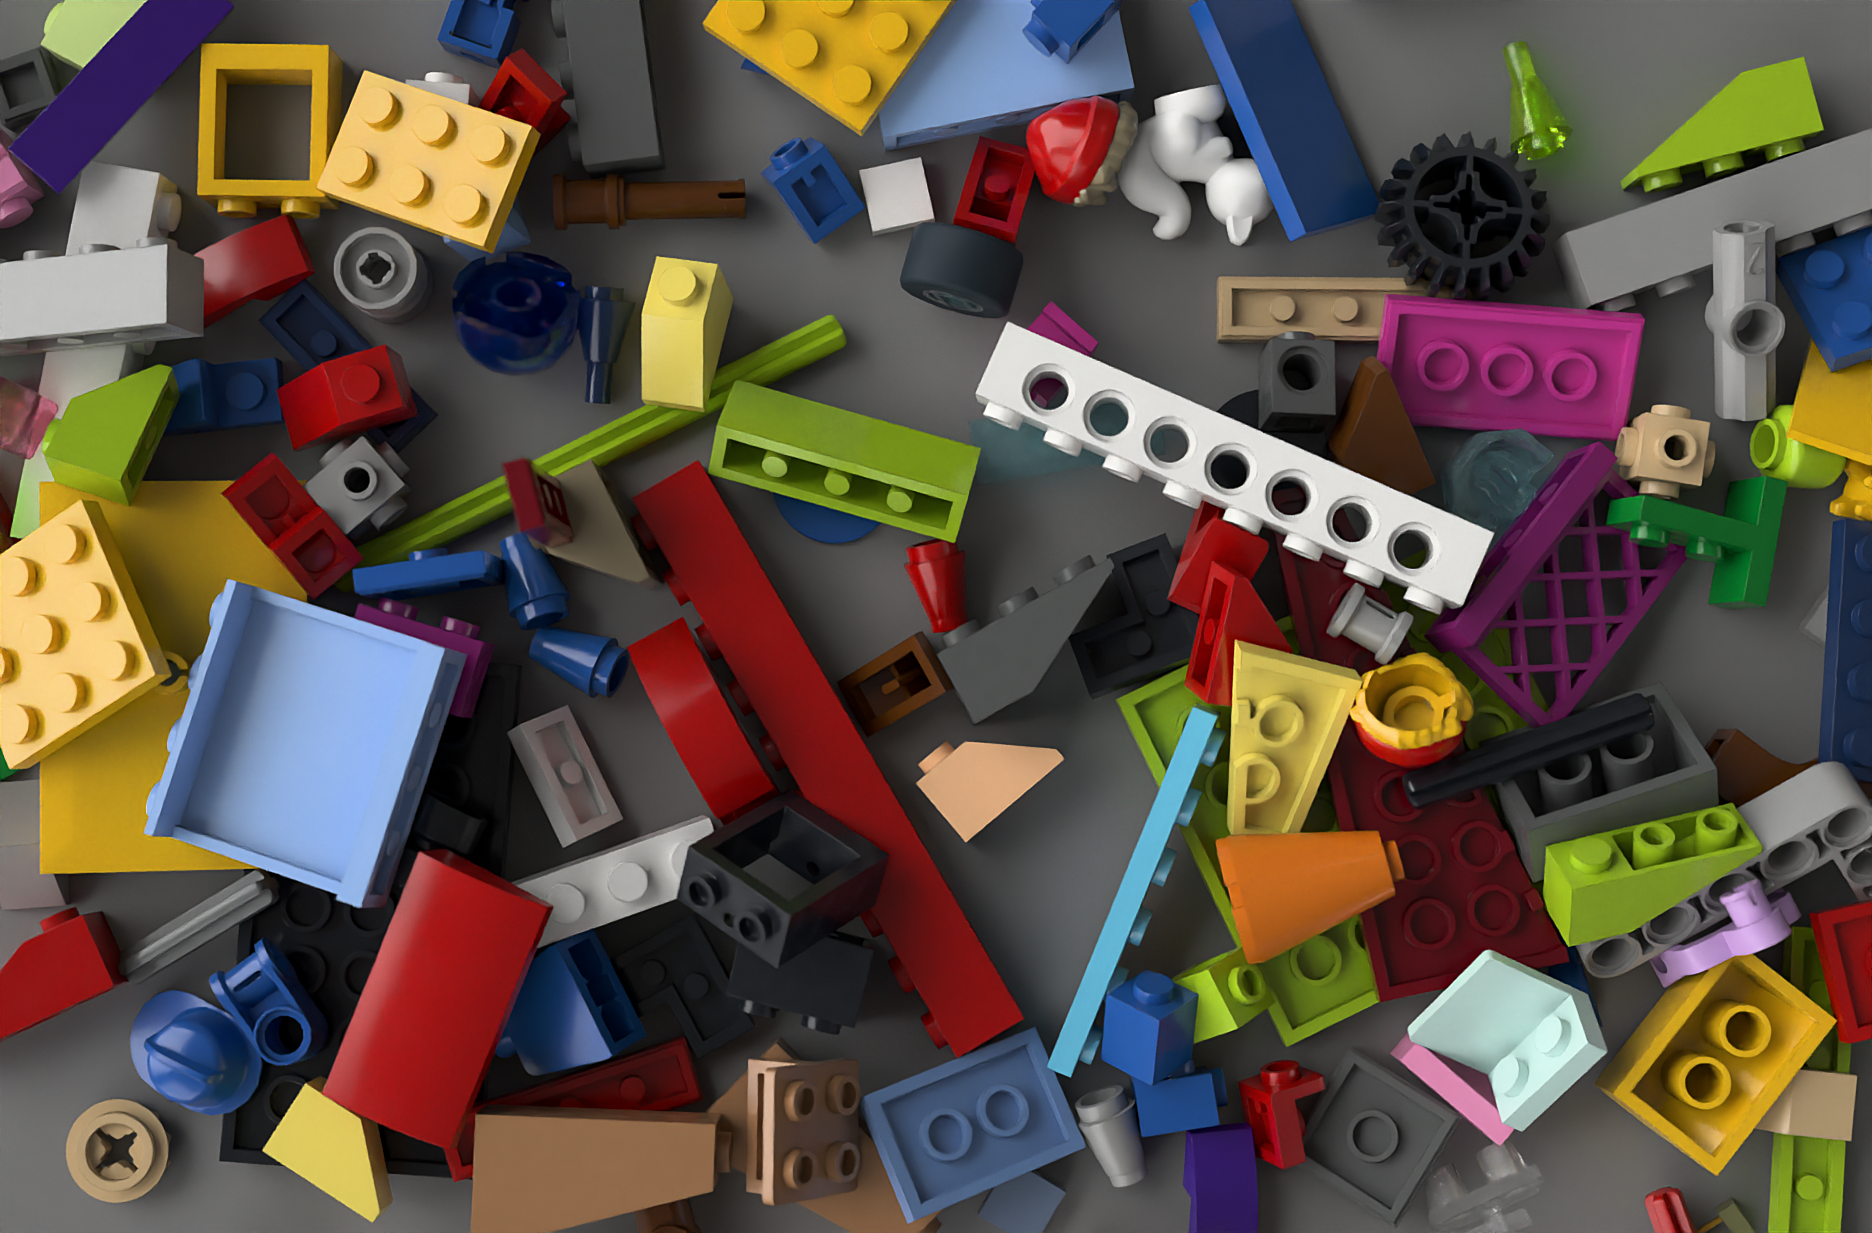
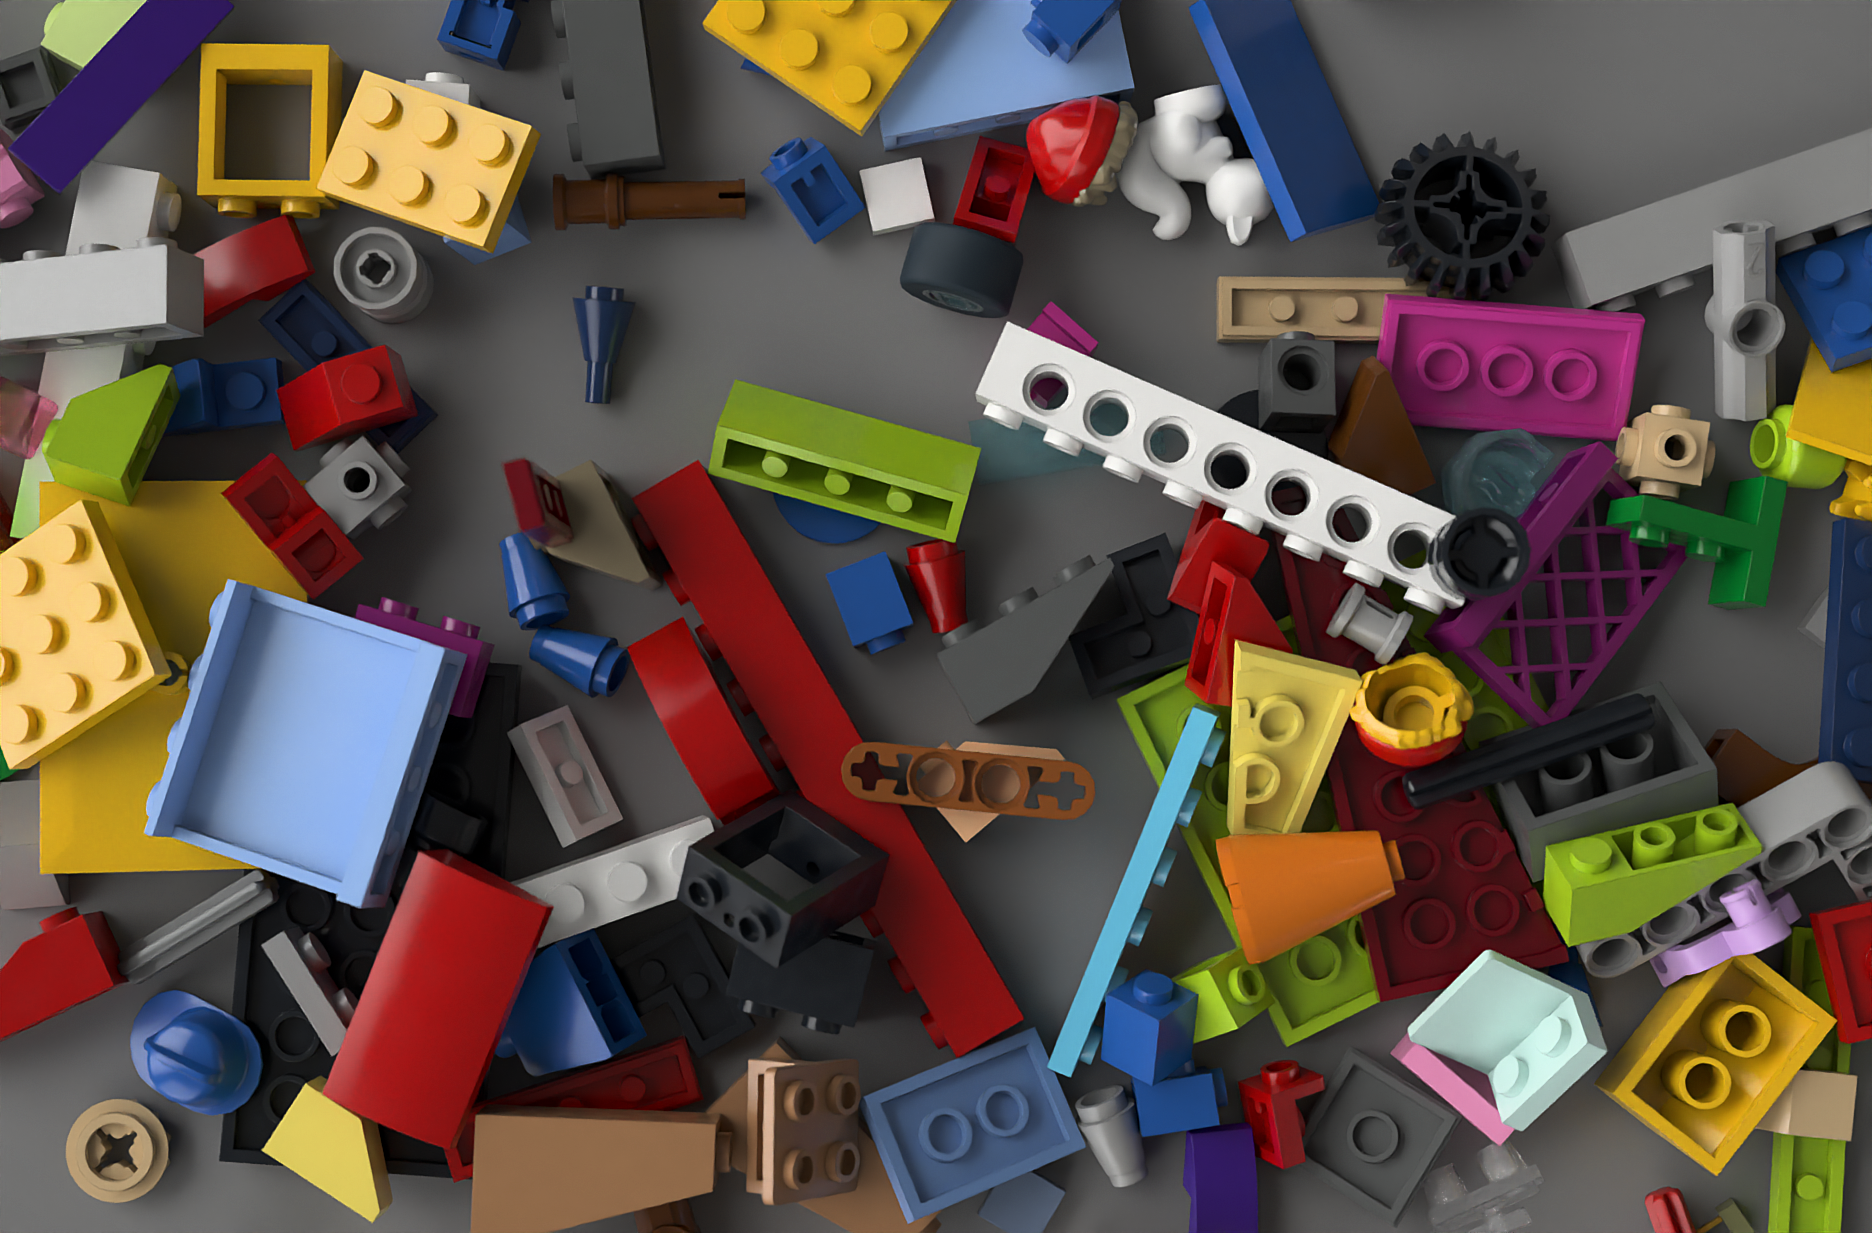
blue piece [209,937,328,1065] -> none
lime axle [334,315,847,593] -> none
blue plate [352,548,505,601] -> none
clear blue cylinder [451,251,581,376] -> none
red slope [478,48,571,160] -> none
light yellow slope [641,256,734,412] -> none
reddish brown slope [837,631,954,737] -> none
clear neon green cone [1502,41,1573,160] -> none
lime slope [1620,56,1824,194] -> none
none -> light grey plate [261,927,359,1056]
none -> blue brick [826,551,914,655]
none -> dark orange beam [841,742,1096,820]
none -> black wheel [1428,507,1531,601]

